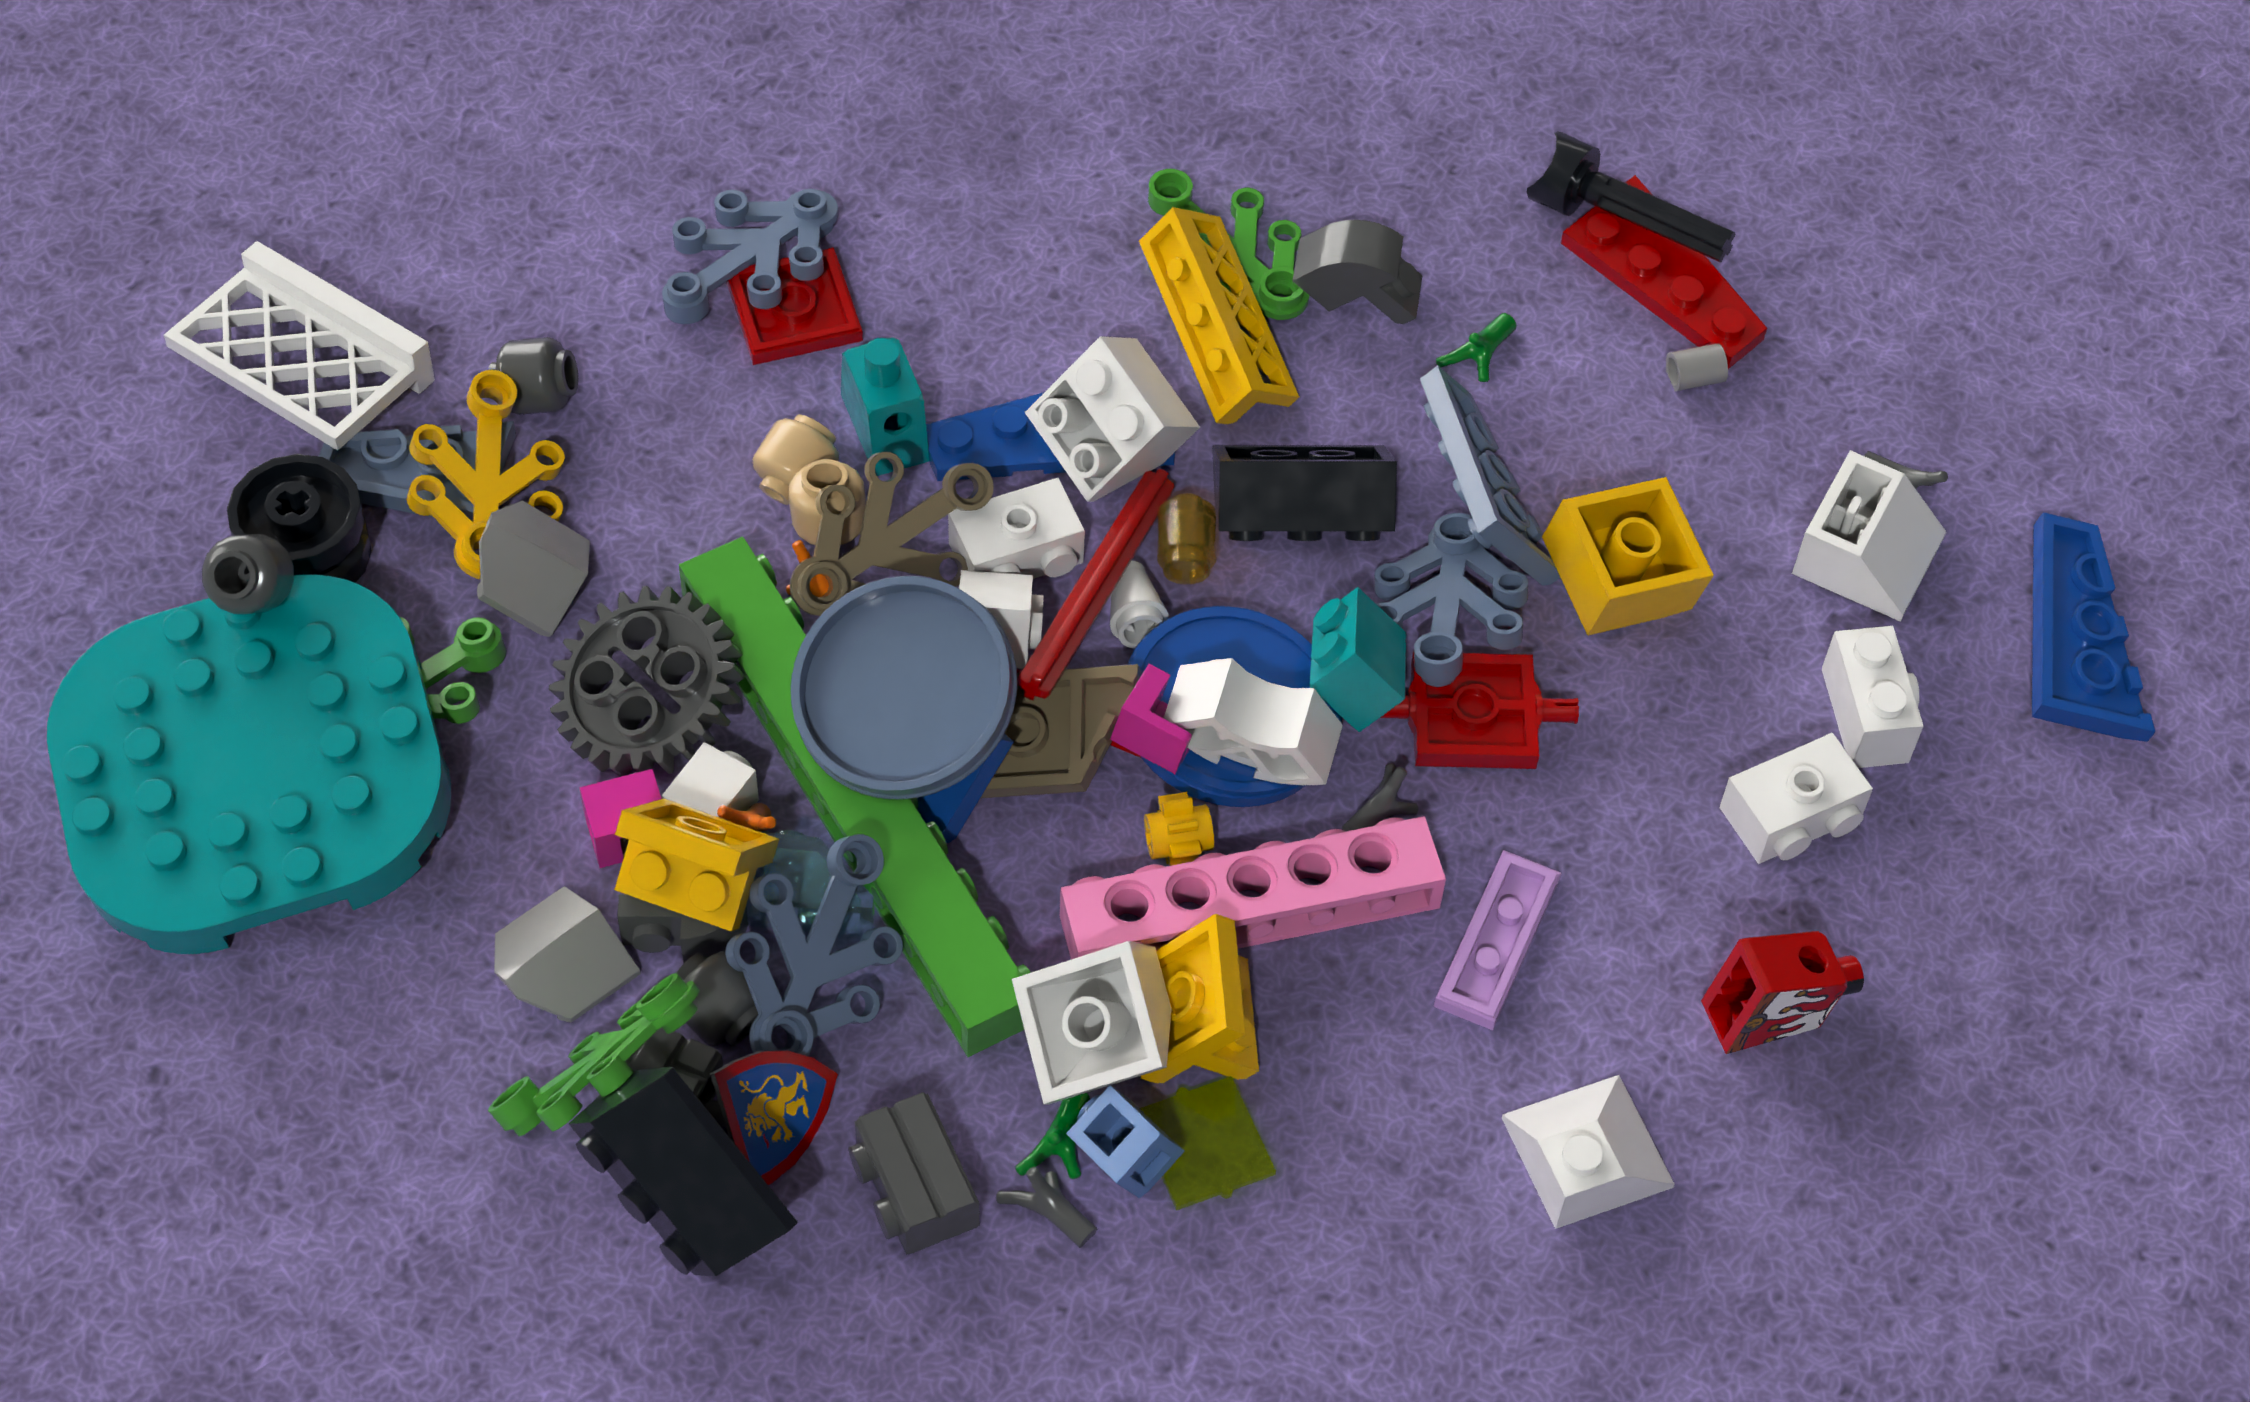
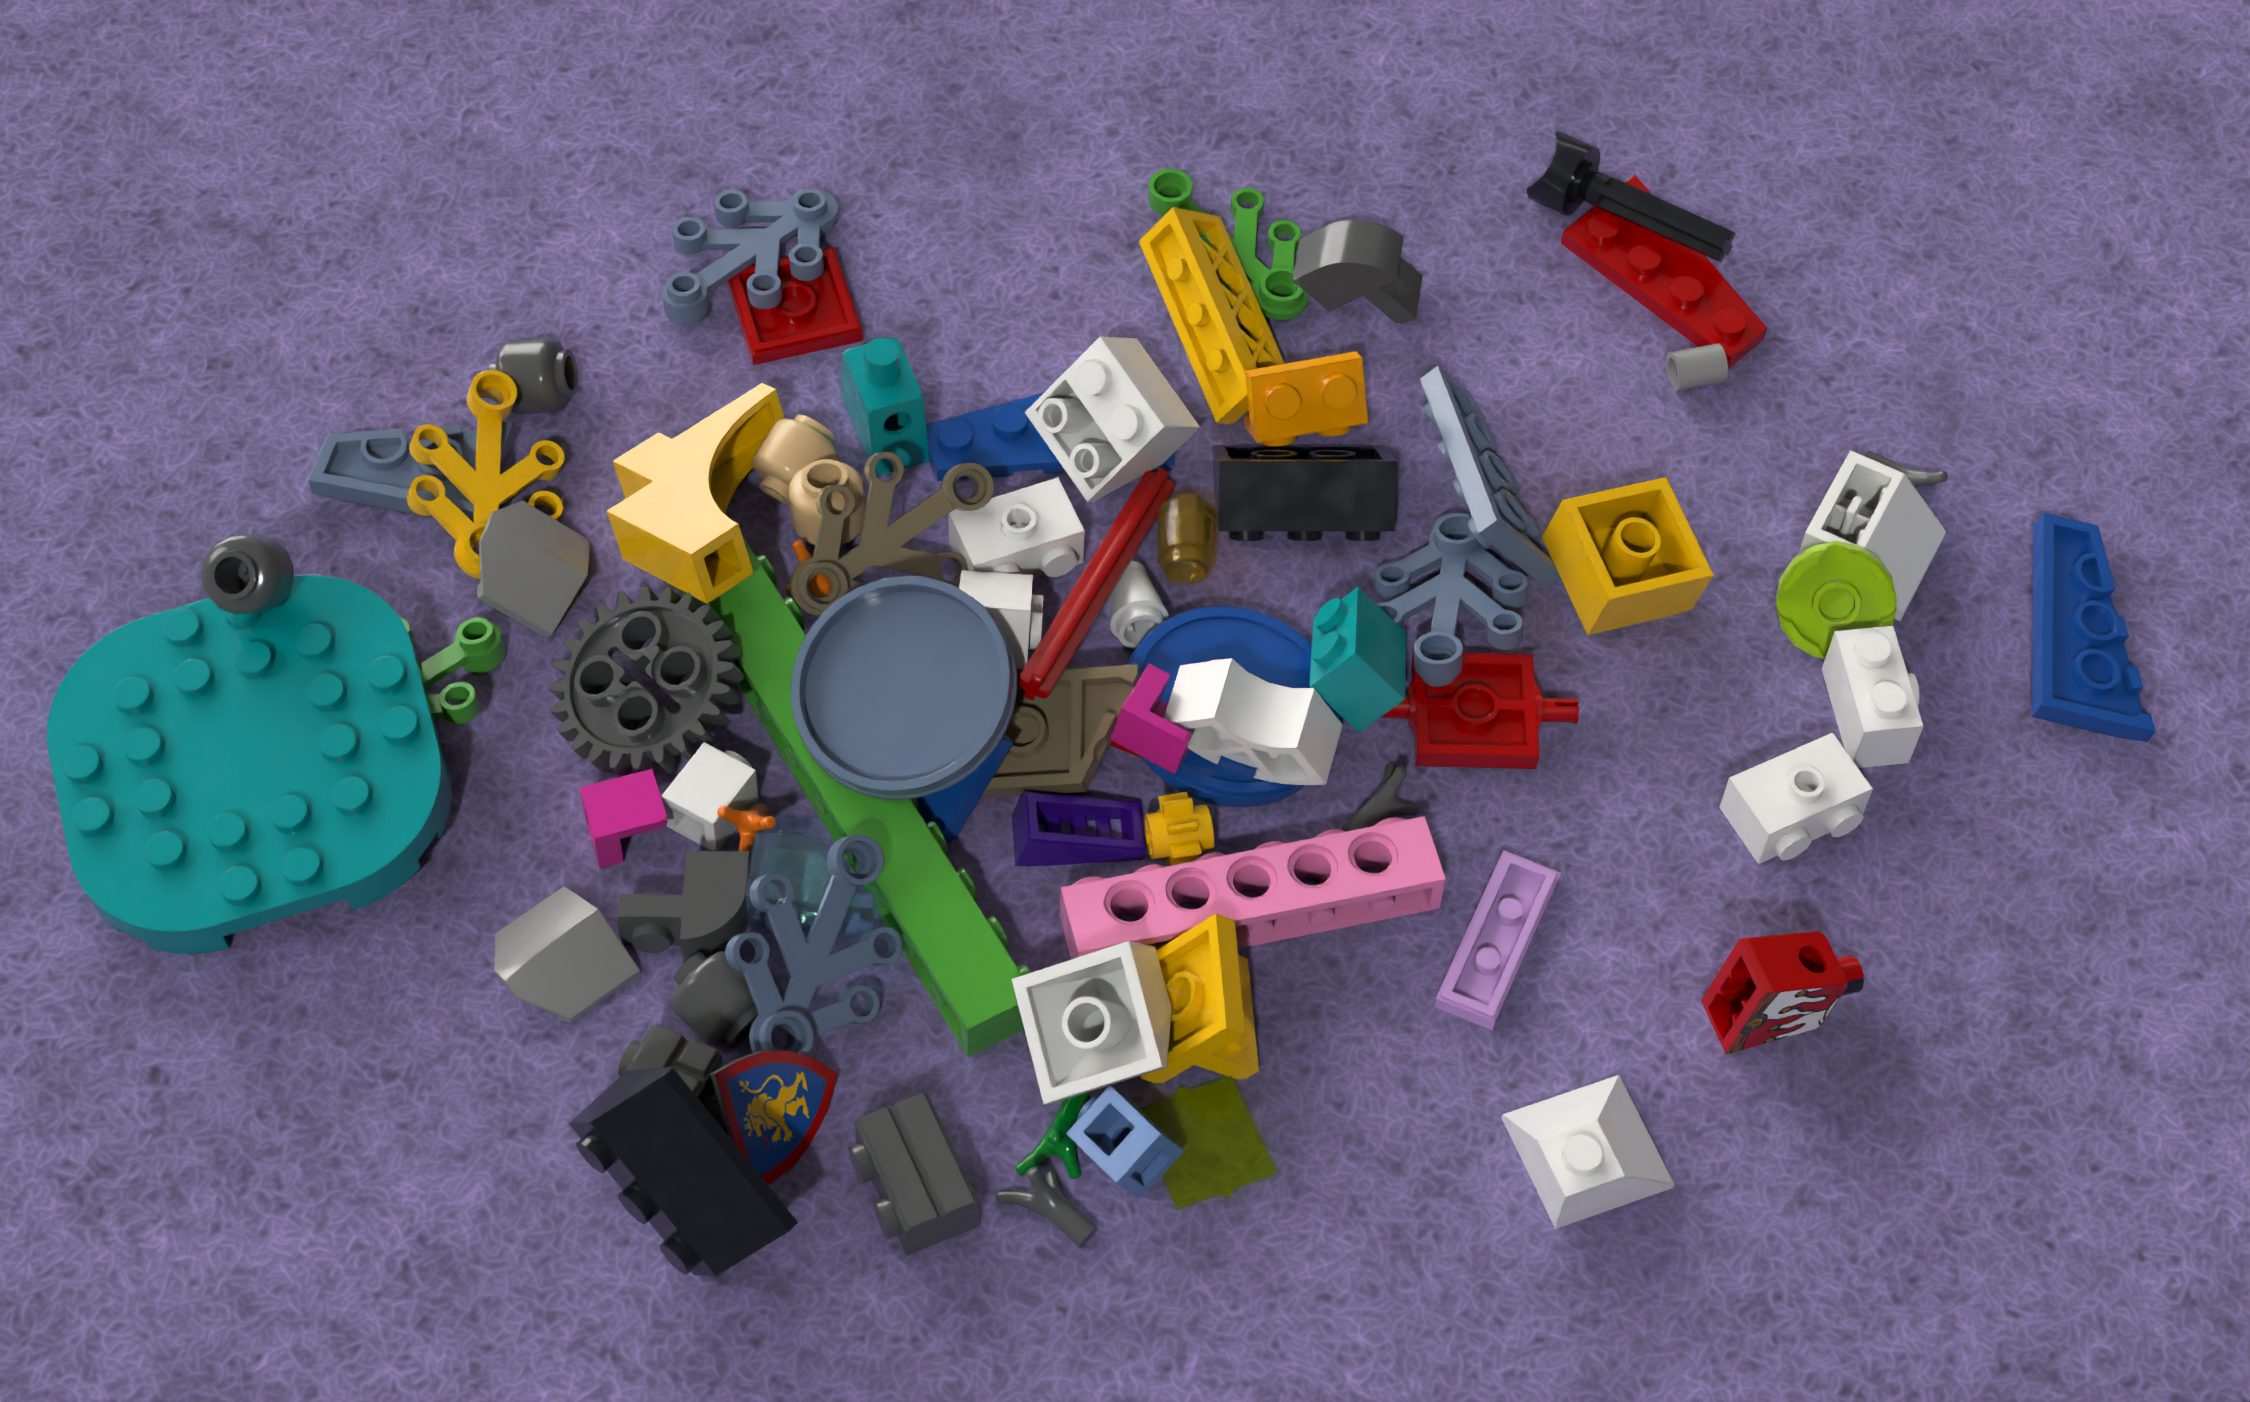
white fence [164,241,435,451] -> none
black wheel [227,454,372,583] -> none
bright green plant [488,973,700,1136] -> none
yellow bracket [614,799,780,932] -> none
green bar [1436,313,1517,382] -> none
none -> yellow arch [607,383,785,604]
none -> dark purple slope [1012,791,1146,866]
none -> light orange bracket [1244,351,1368,447]
none -> lime tile [1775,541,1897,659]

